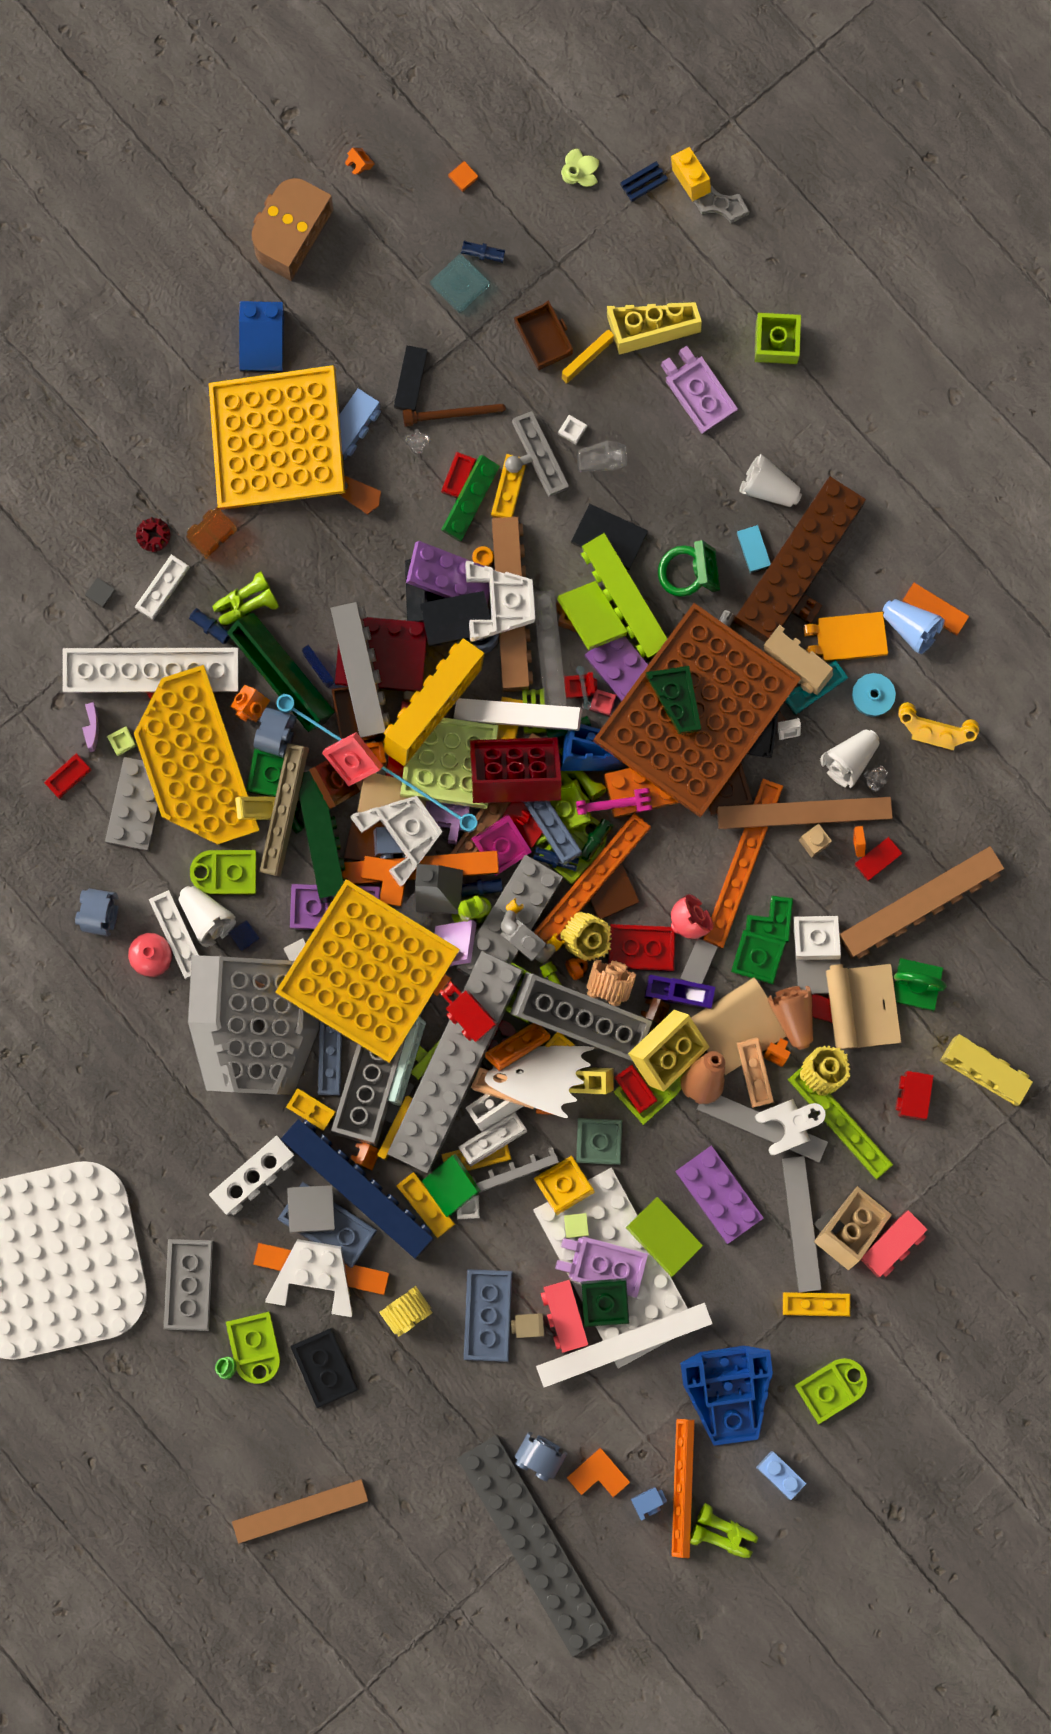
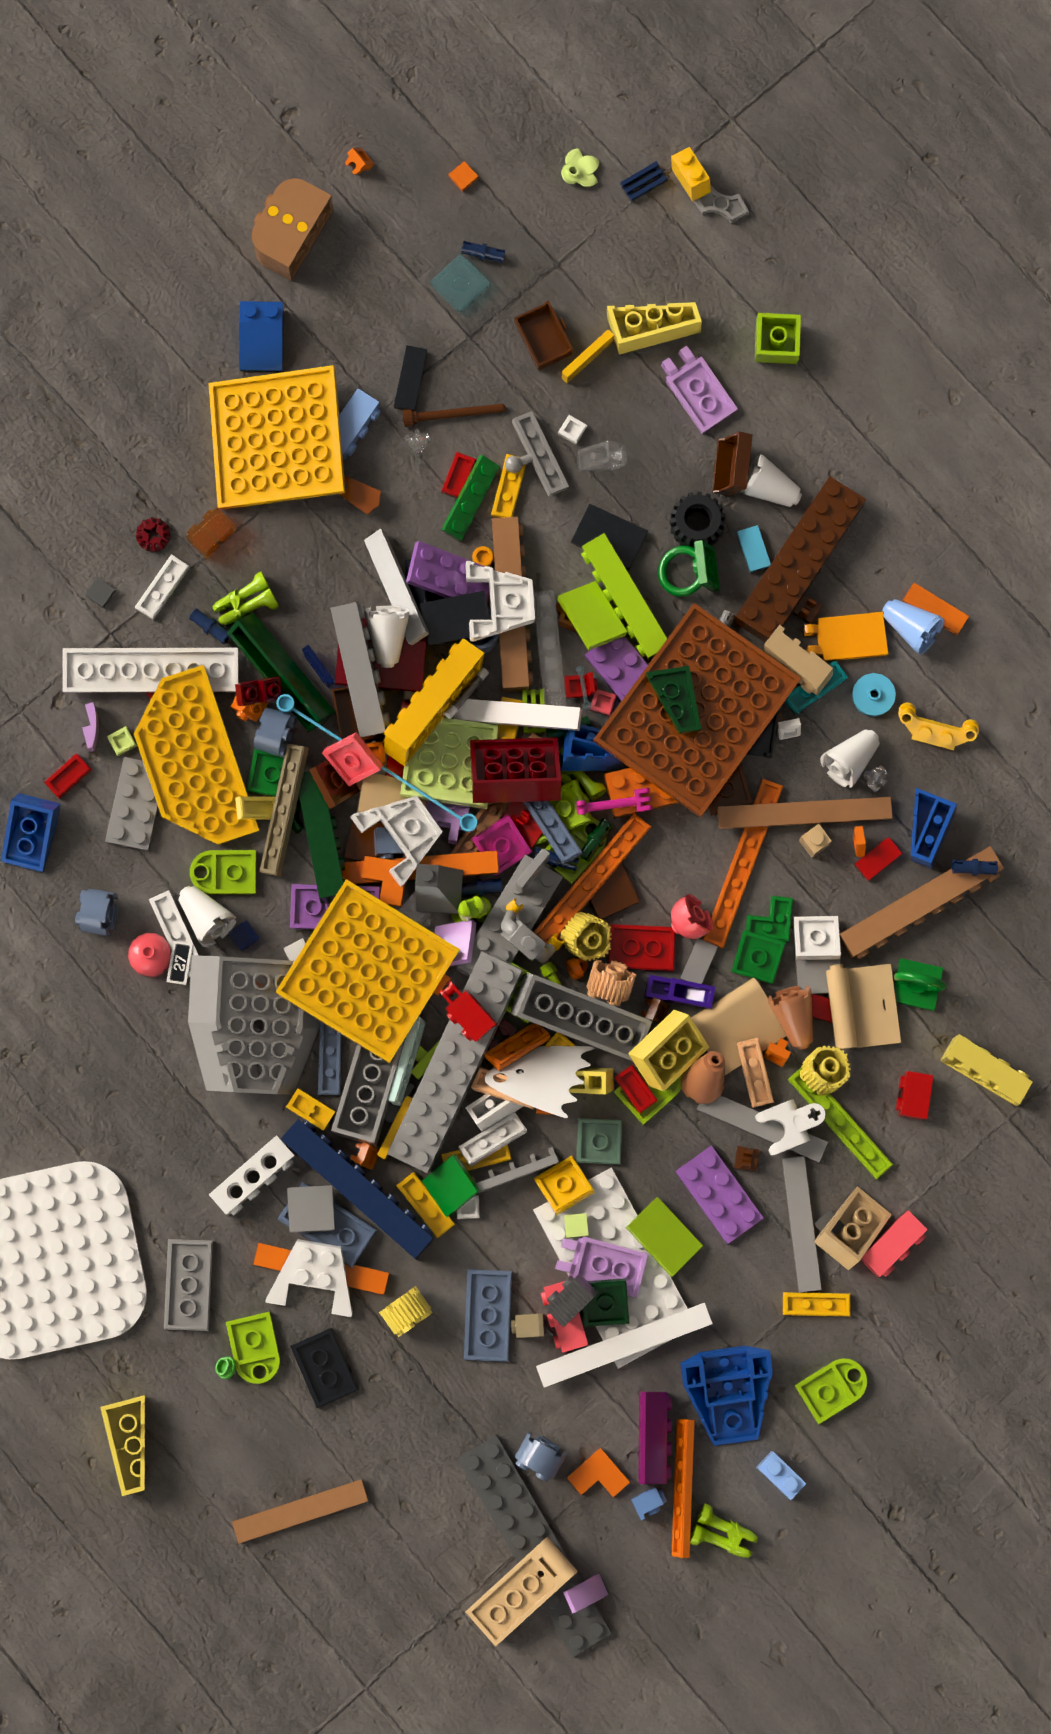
none -> blue slope [1,793,61,872]
none -> light yellow wedge [100,1395,145,1496]
none -> sticker [166,941,193,985]
none -> dark red slope [235,677,282,706]
none -> tile [364,528,429,645]
none -> white cone [365,606,409,668]
none -> flat silver bar [444,668,489,719]
none -> tan hinge [465,1537,578,1647]
none -> light grey tile [515,849,550,894]
none -> flat silver brick [545,1274,598,1327]
none -> lavender slope [563,1574,608,1614]
none -> magenta slope [638,1391,672,1484]
none -> black tyre [670,492,725,548]
none -> reddish brown container [712,431,753,497]
none -> reddish brown tile [734,1146,759,1172]
none -> blue wedge [911,788,957,869]
none -> dark blue pin [952,859,998,876]

